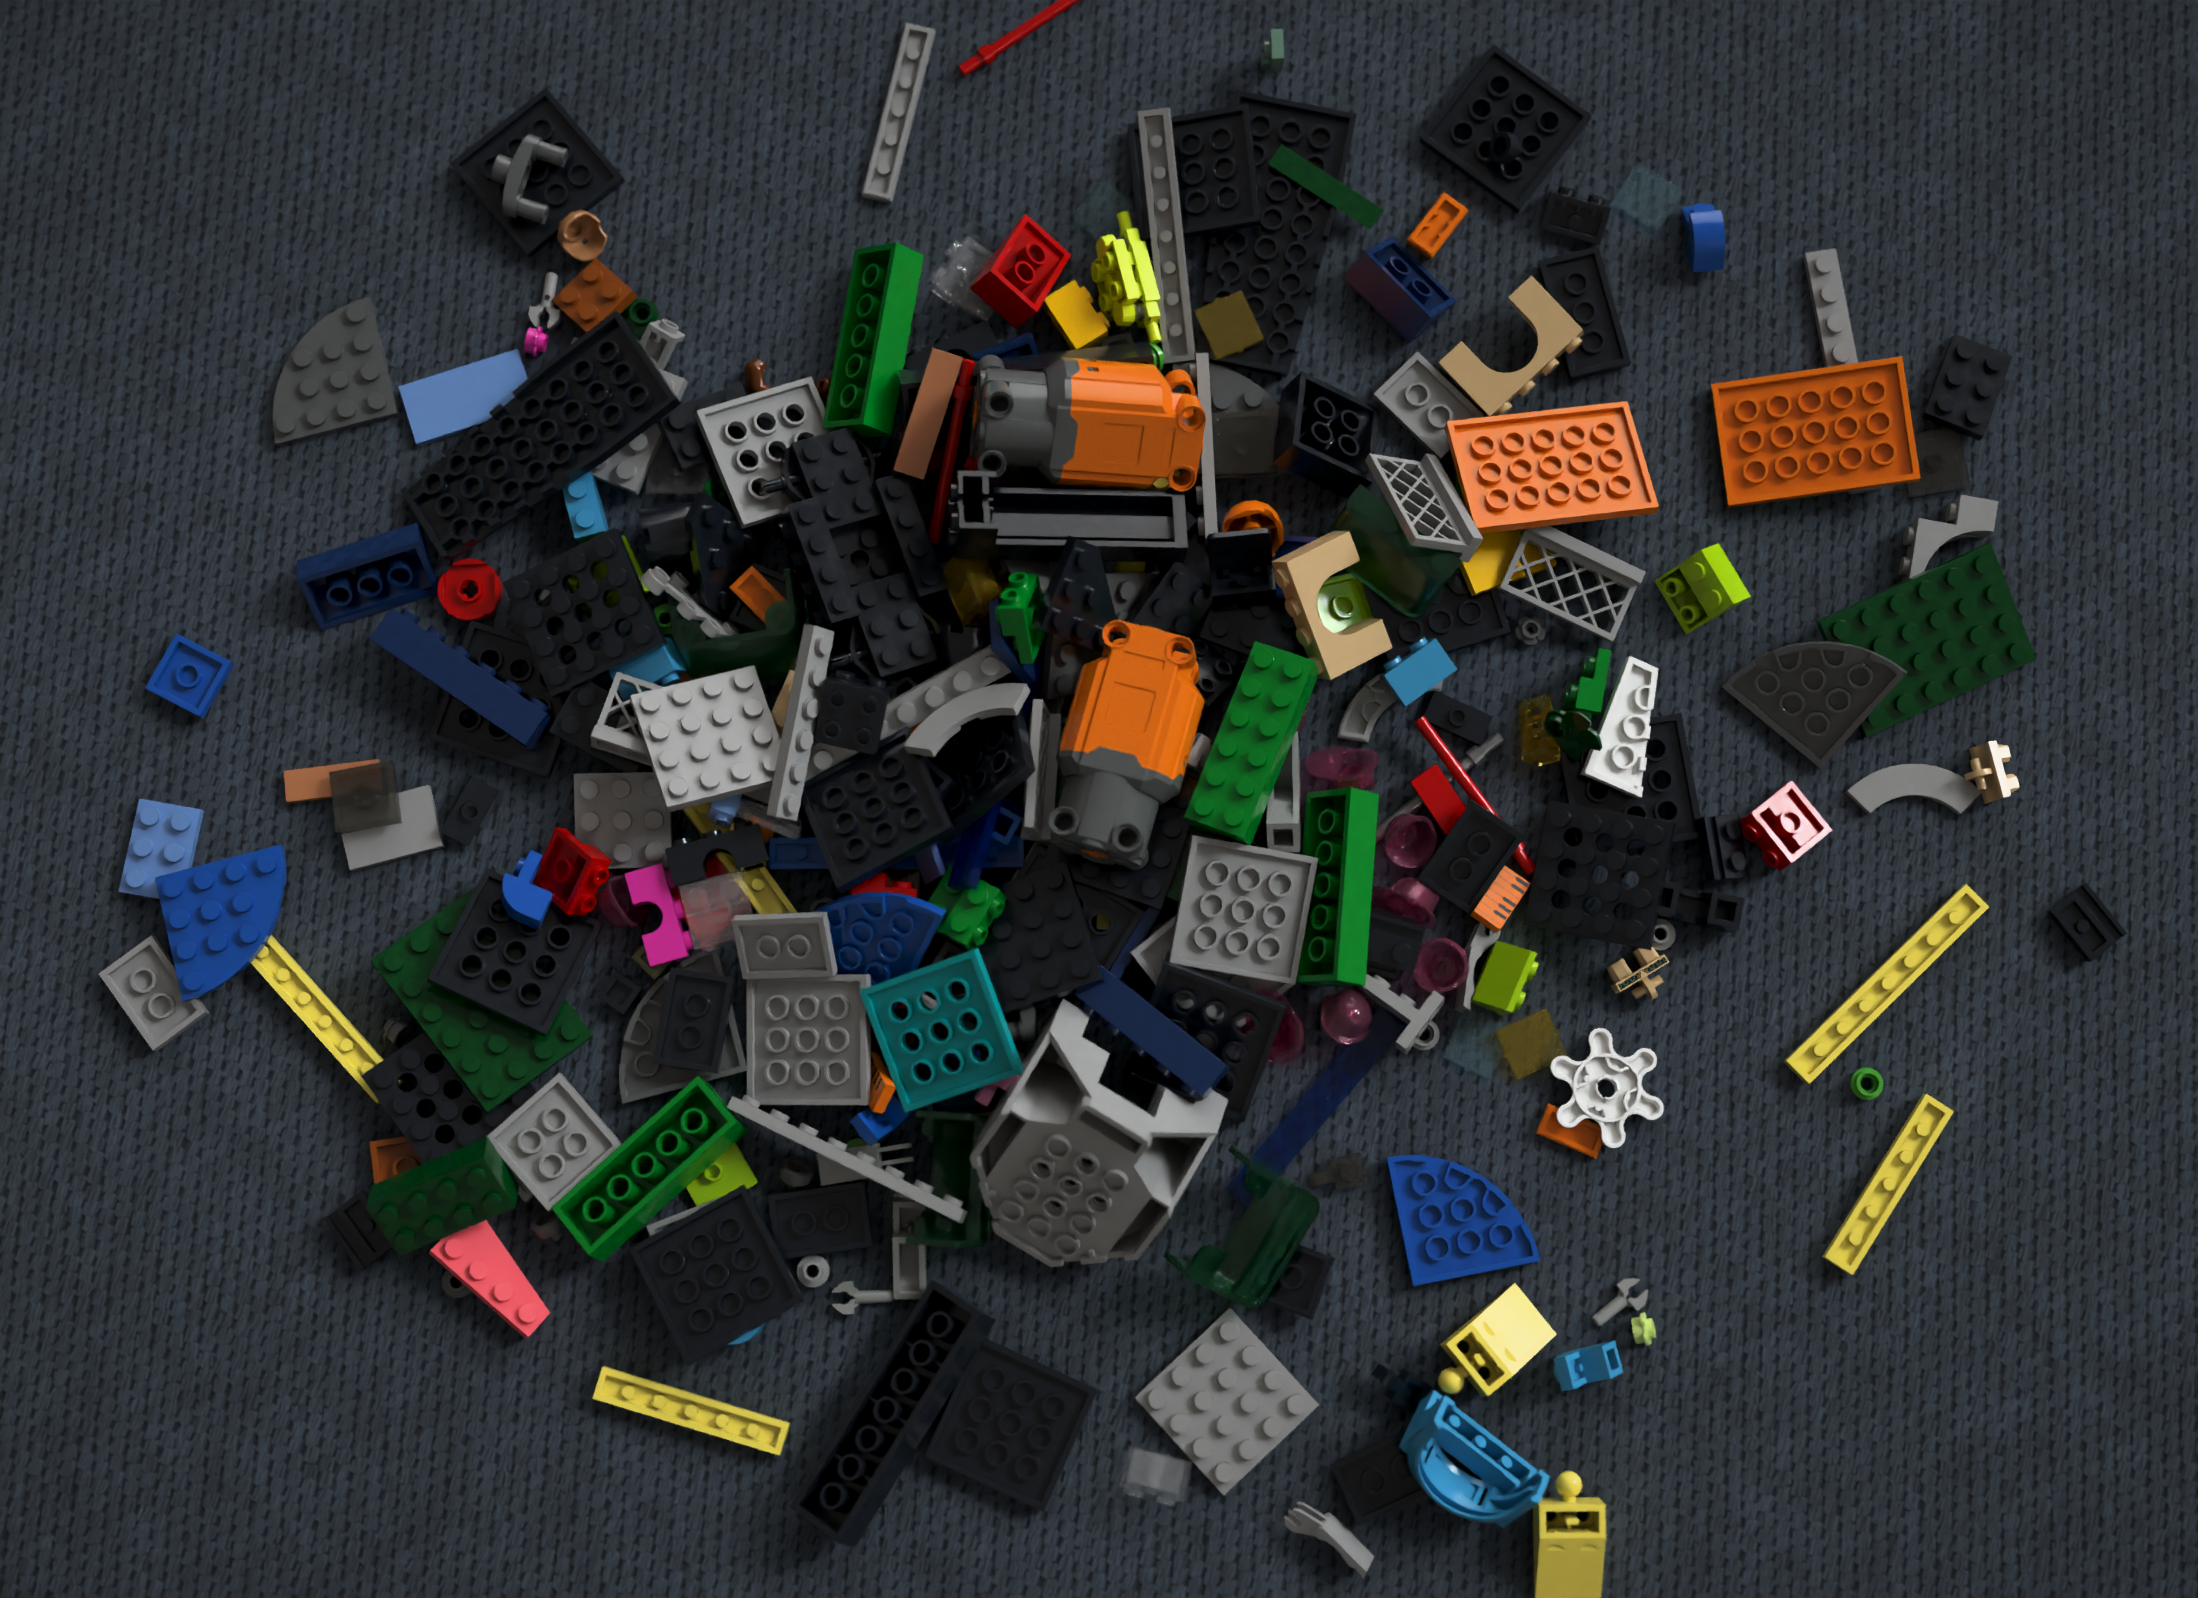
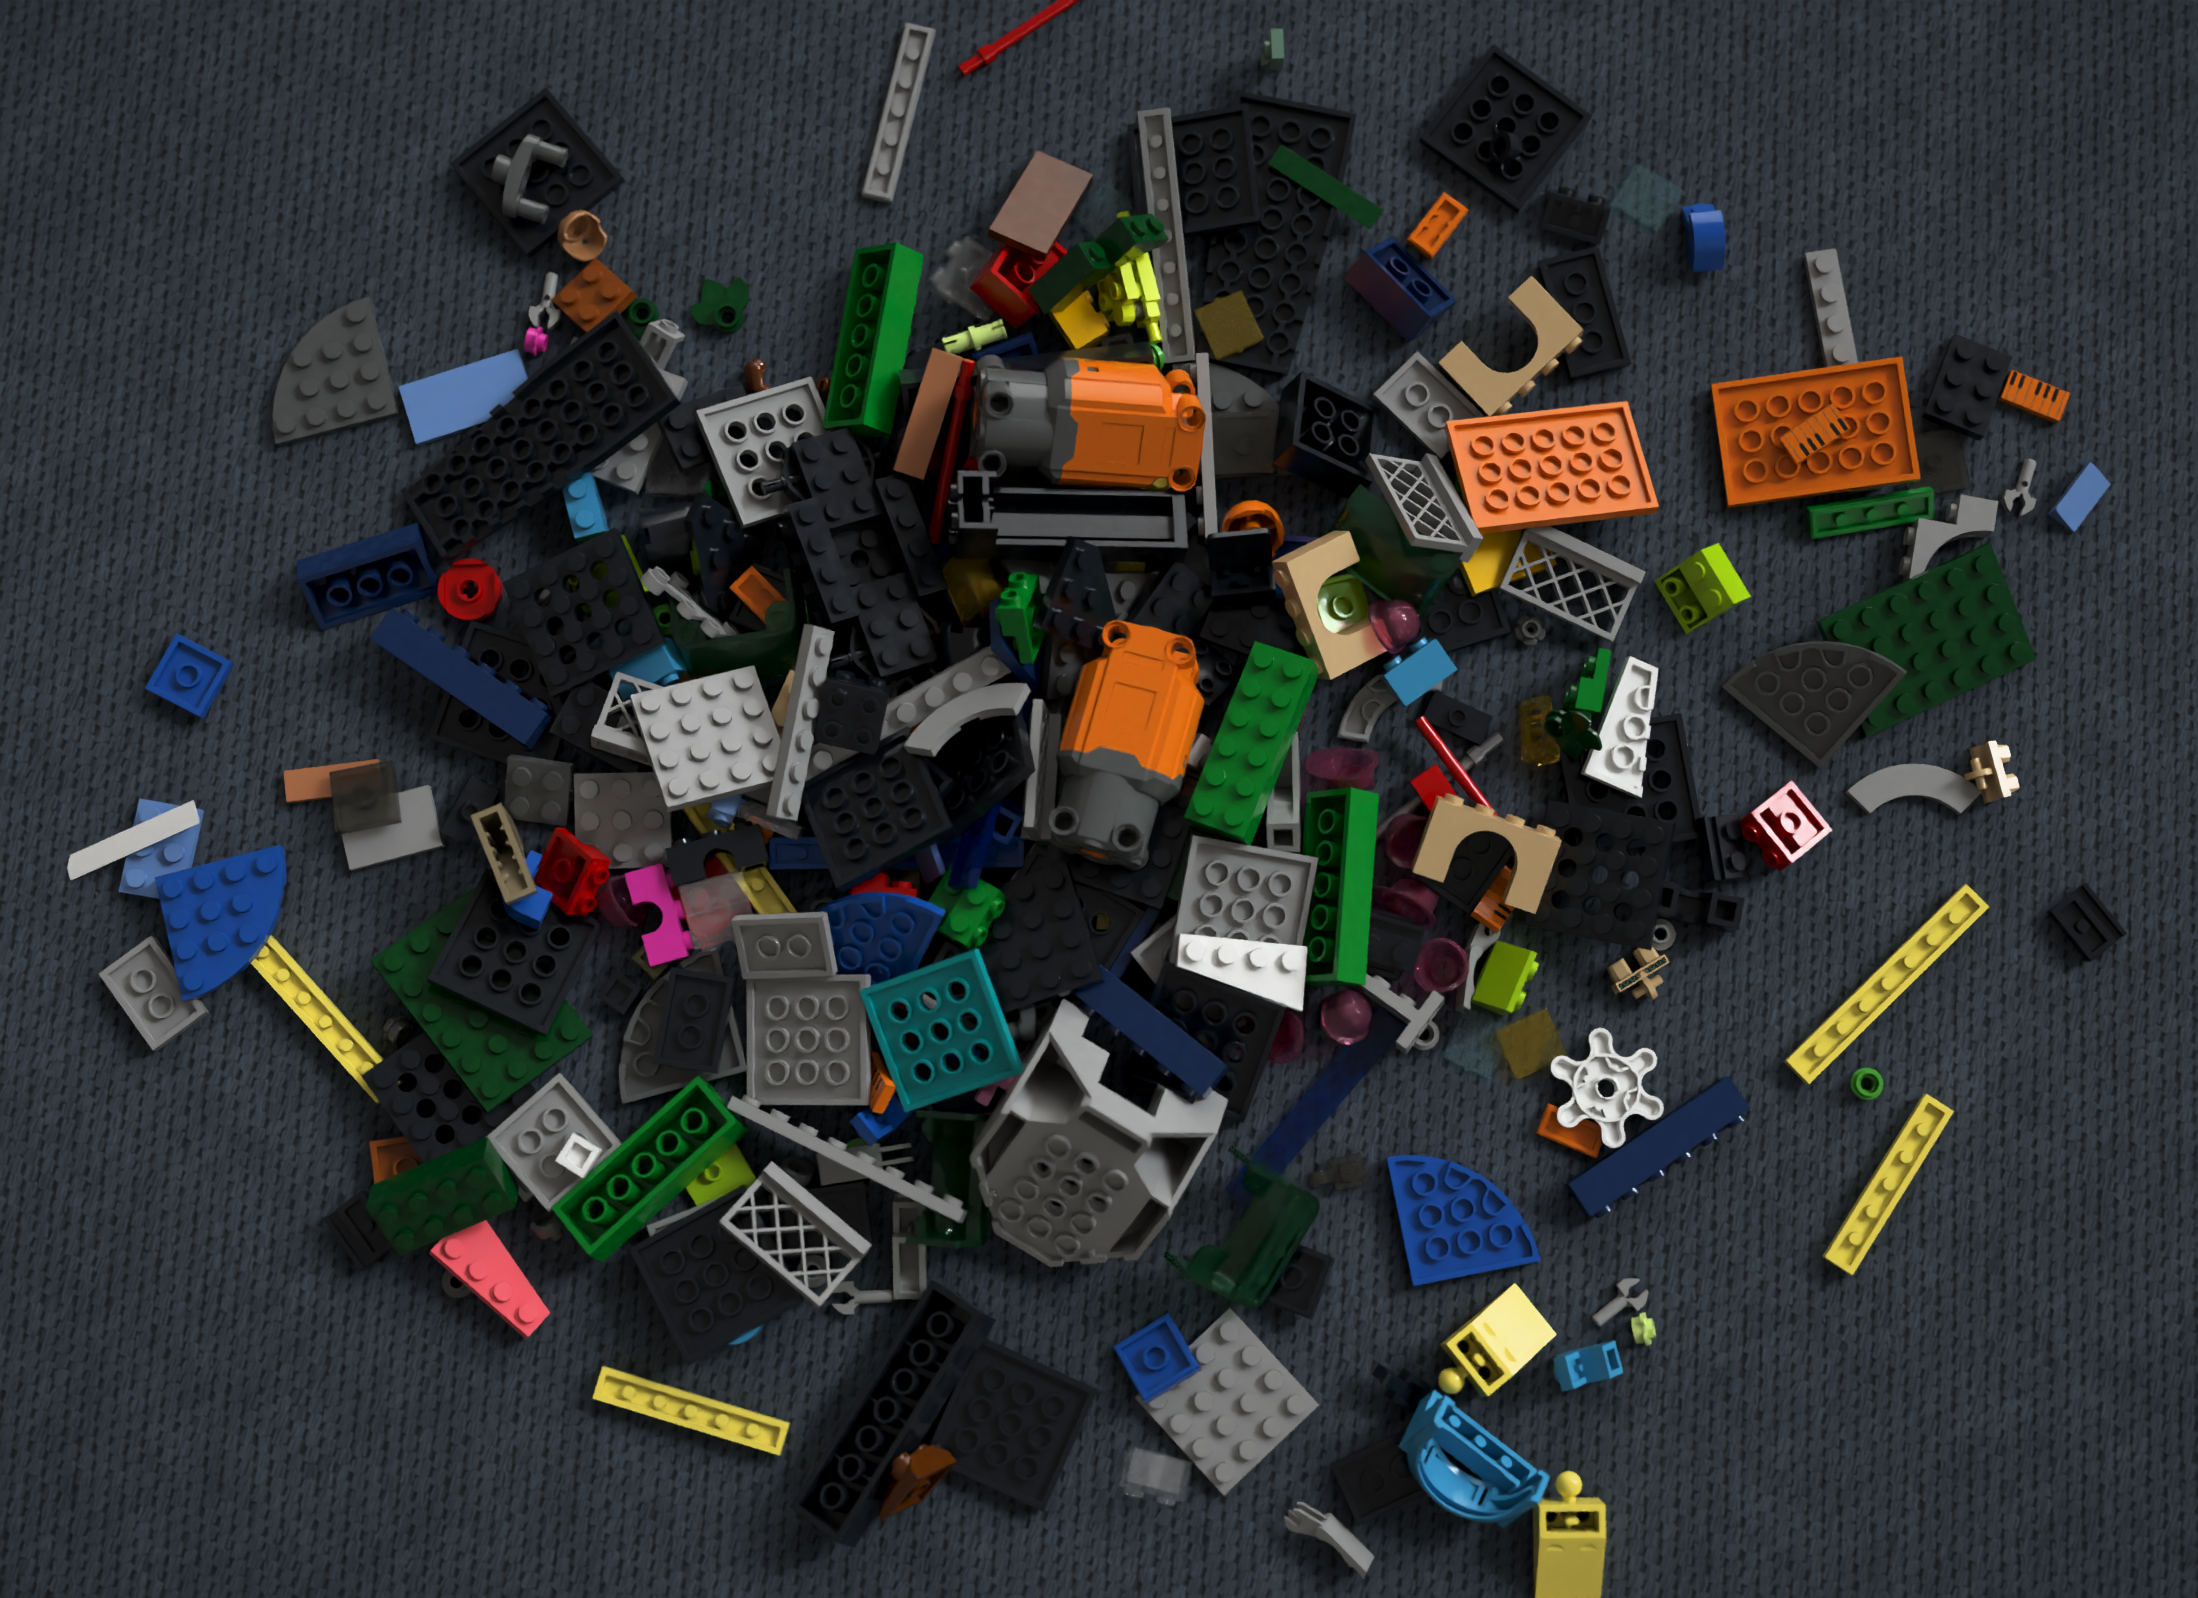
none -> white sticker [67,800,200,880]
none -> dark tan arch [470,803,538,906]
none -> dark grey plate [503,754,574,827]
none -> white plate [555,1133,602,1178]
none -> dark green plate [689,278,749,334]
none -> light grey fence [718,1161,871,1309]
none -> reddish brown slope [879,1444,957,1520]
none -> yellowish green pin [942,319,1008,355]
none -> reddish brown tile [988,150,1093,261]
none -> dark green arch [1028,214,1169,315]
none -> blue tile [1113,1313,1202,1404]
none -> white wing [1175,933,1308,1012]
none -> clear pink helmet [1368,599,1420,654]
none -> tan arch [1411,793,1562,914]
none -> dark blue brick [1564,1076,1751,1219]
none -> orange tile [1779,403,1851,466]
none -> green tile [1807,486,1934,540]
none -> orange tile [1998,370,2070,424]
none -> light grey bar [2001,459,2037,518]
none -> medium blue slope [2048,462,2110,533]

